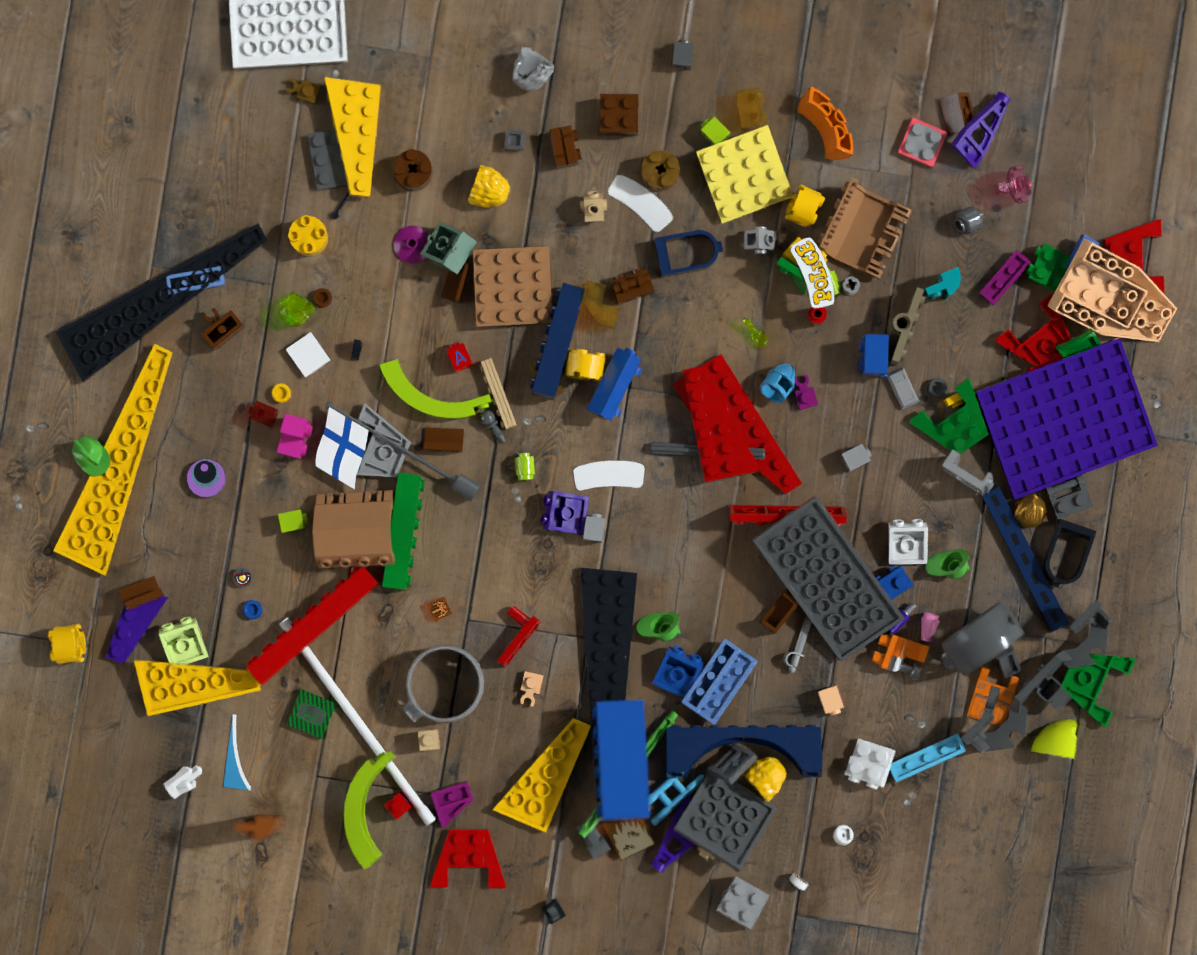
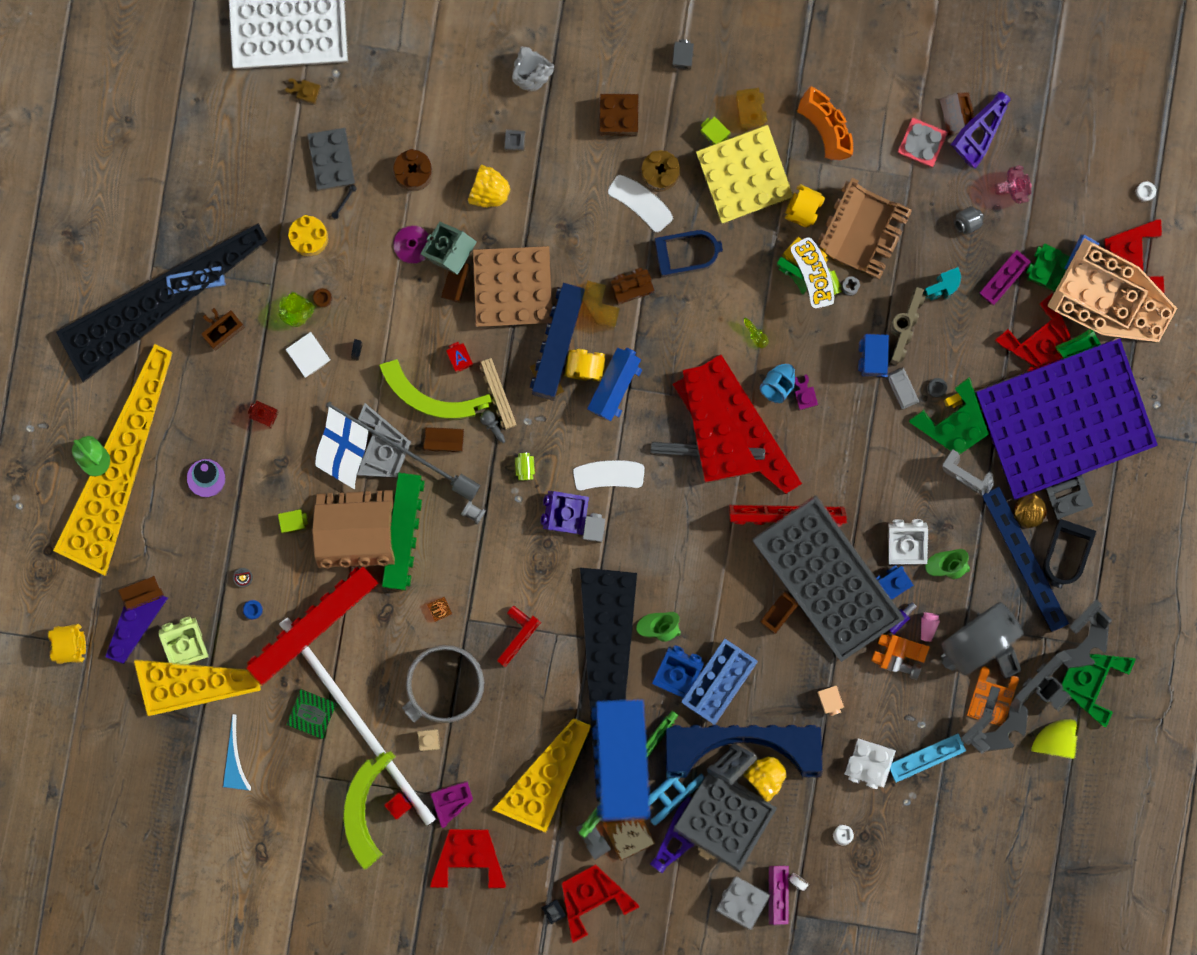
white rock [164,765,202,799] -> none
dark orange brick [235,814,283,840] -> none
yellow tile [271,384,291,403] -> none
dark pink brick [277,414,313,459] -> none
yellow wing [324,77,381,198] -> none
light nougat plate [520,671,544,707] -> none
reddish brown brick [549,125,581,169] -> none
tan brick [580,191,607,222] -> none
light grey brick [744,227,774,255] -> none
light grey sword [783,615,812,673] -> none
red brick [807,307,827,326] -> none
light grey brick [840,444,872,472] -> none
none -> light grey bush [461,501,486,525]
none -> red wing [562,864,640,943]
none -> magenta plate [769,865,789,925]
none -> white tile [1136,182,1156,202]

